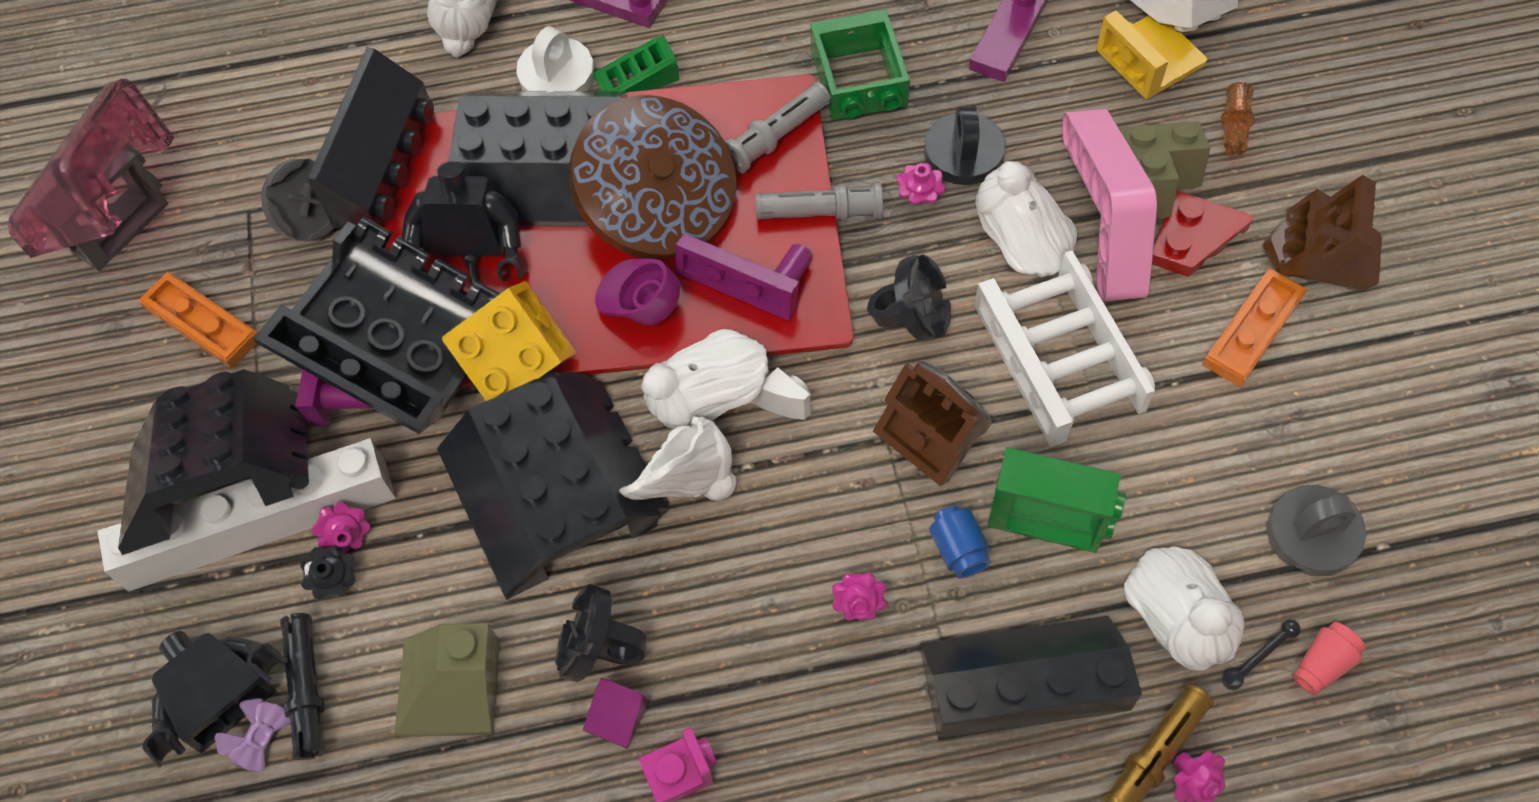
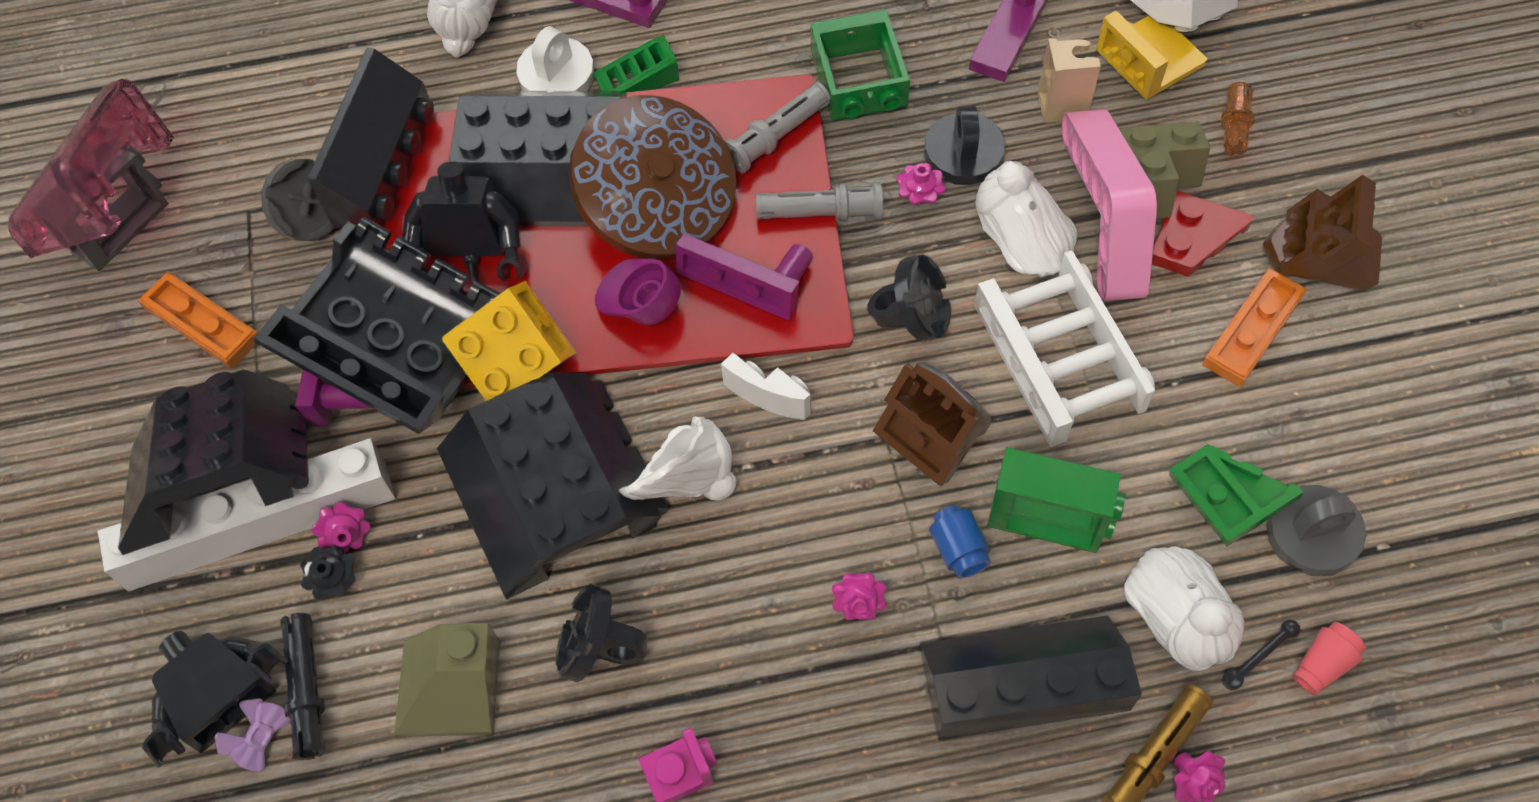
magenta slope [583,678,648,749] -> none
white hair [641,329,769,429] -> none
none -> tan hinge [1038,38,1101,123]
none -> green wing [1169,444,1303,547]

